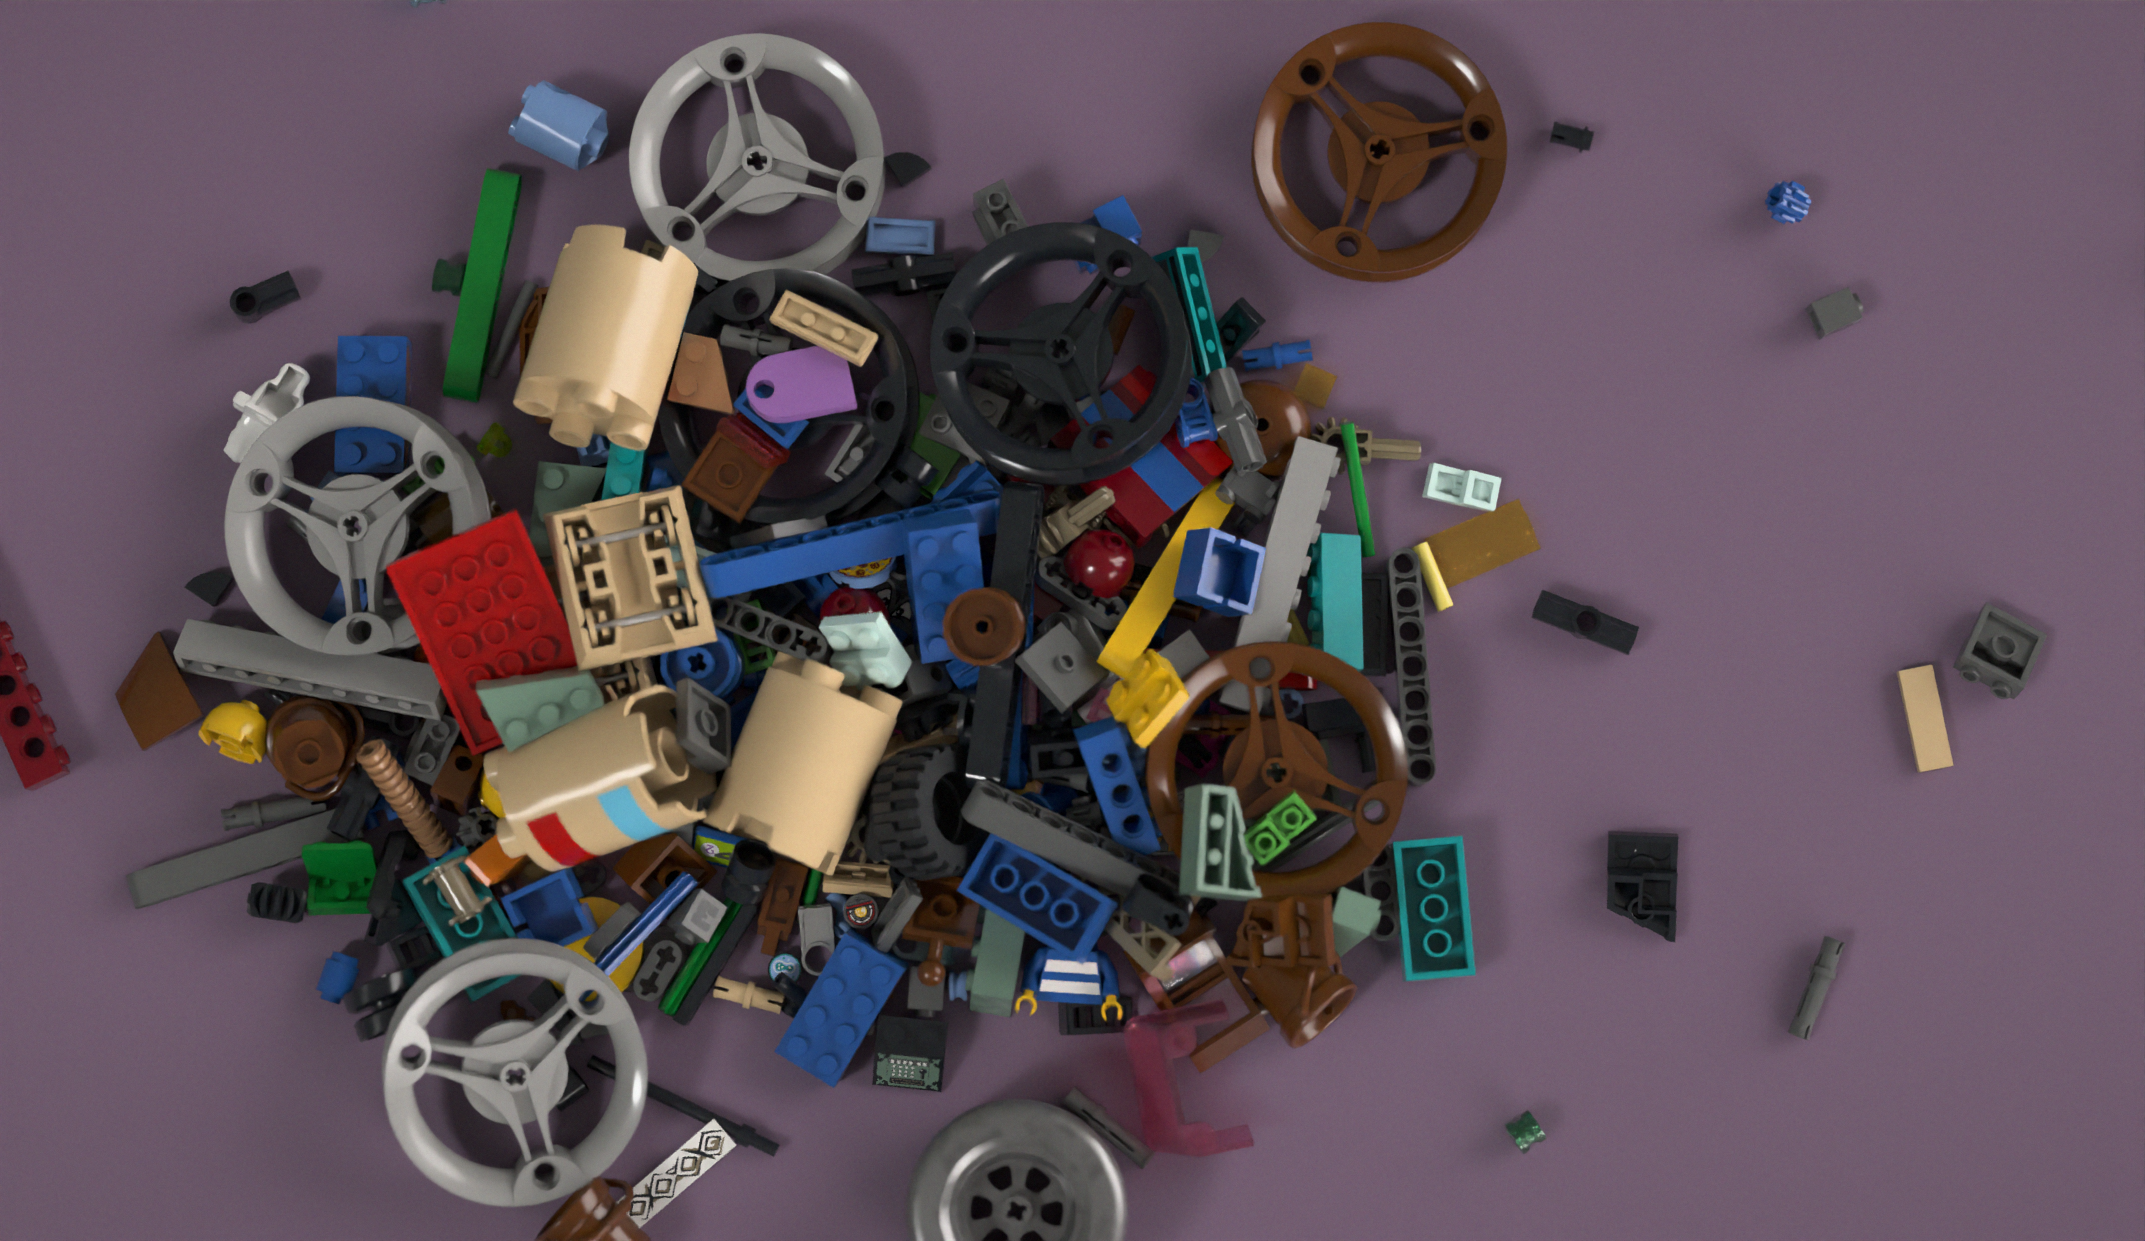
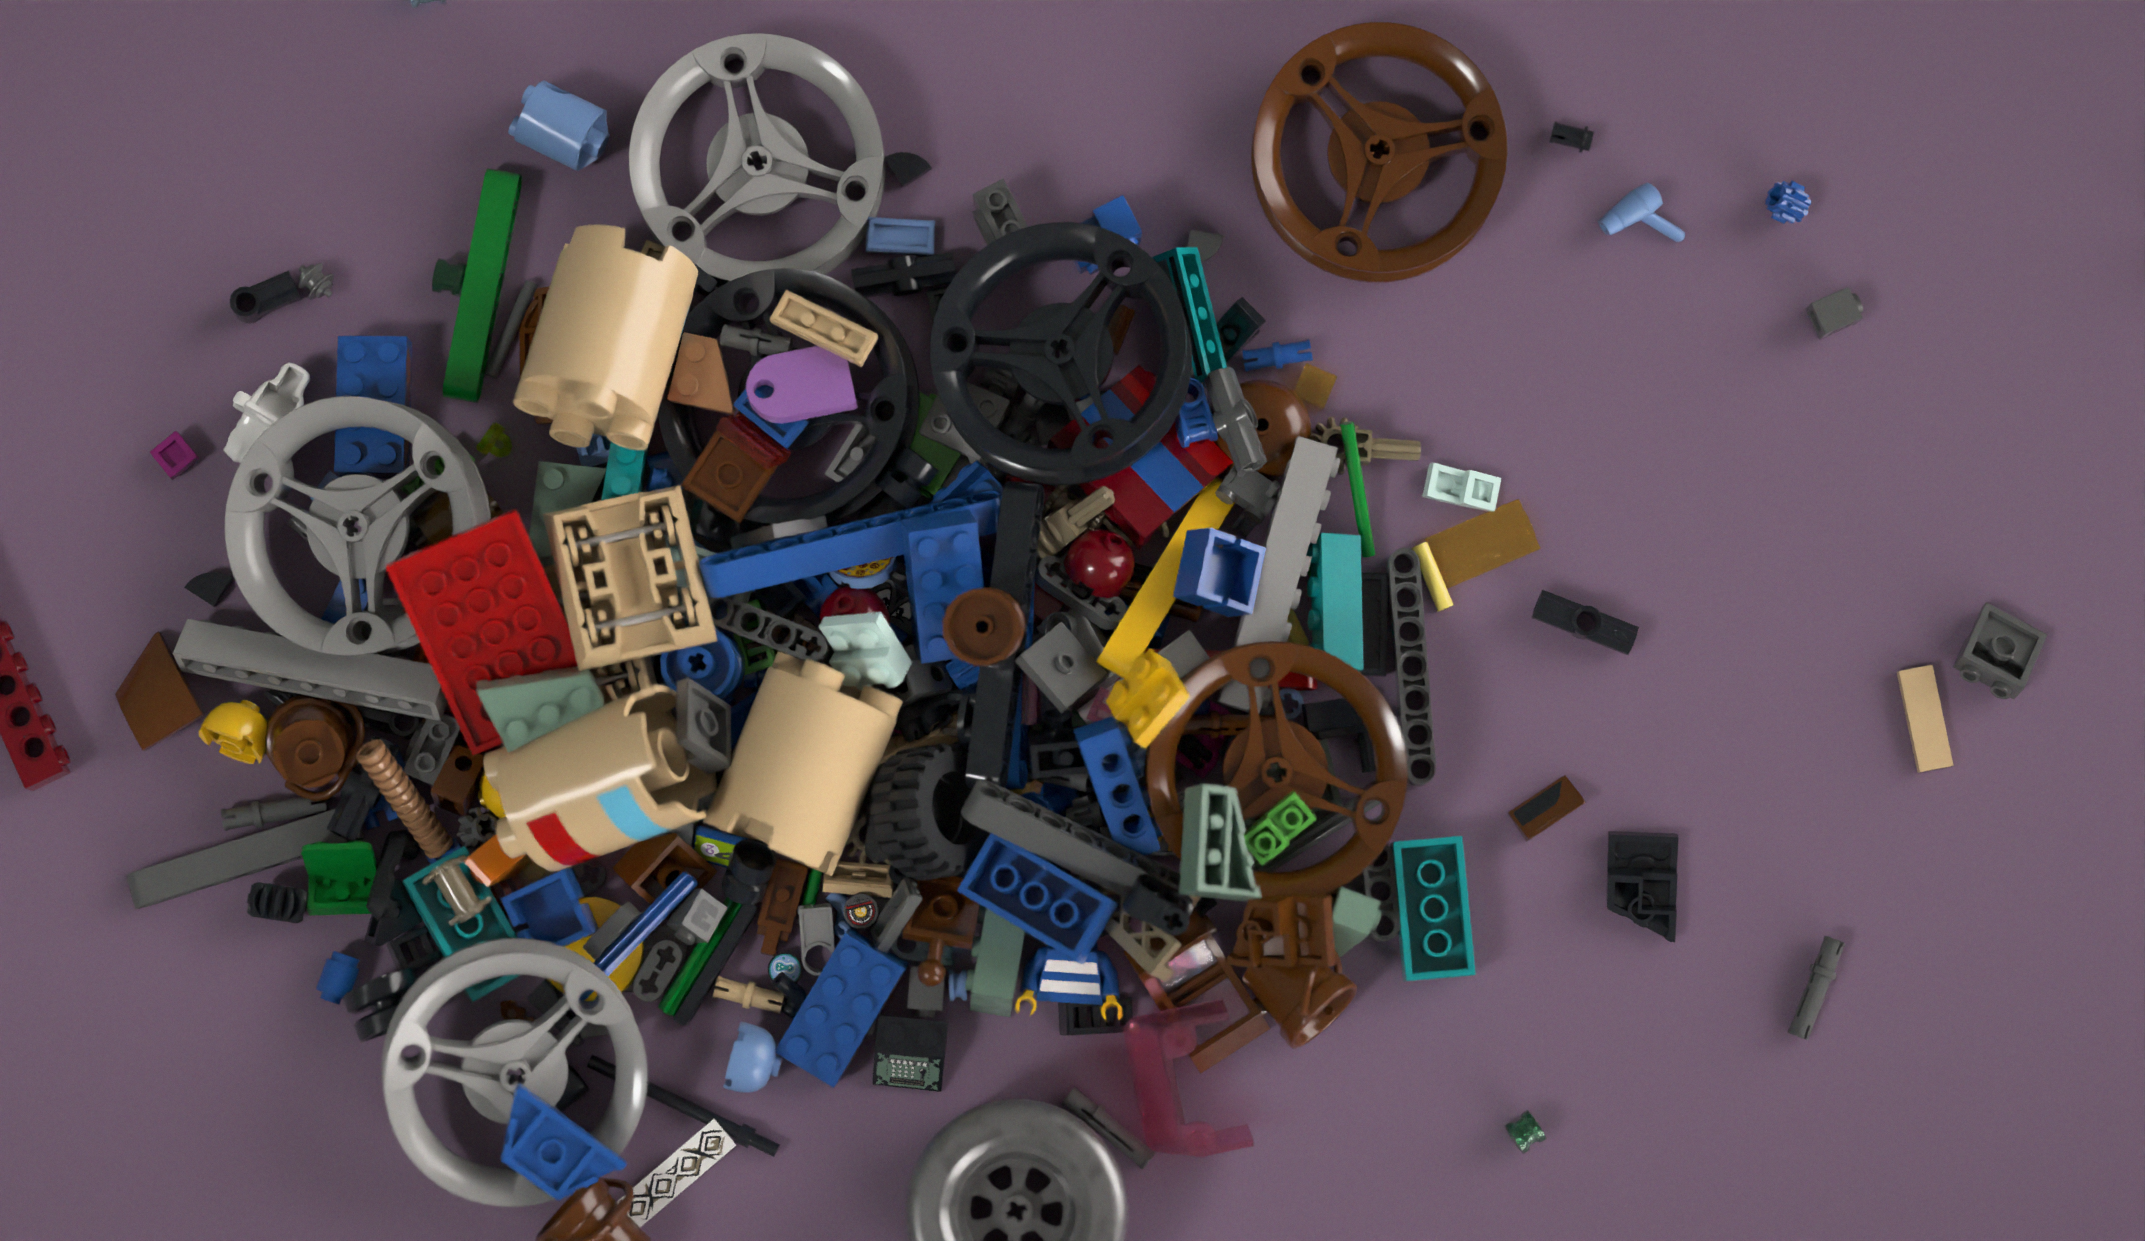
none -> magenta plate [149,431,200,480]
none -> dark grey wheel [297,263,334,300]
none -> blue wing [501,1083,627,1201]
none -> medium blue cylinder [723,1021,782,1093]
none -> reddish brown slope [1508,775,1586,842]
none -> medium blue piece [1597,182,1685,242]

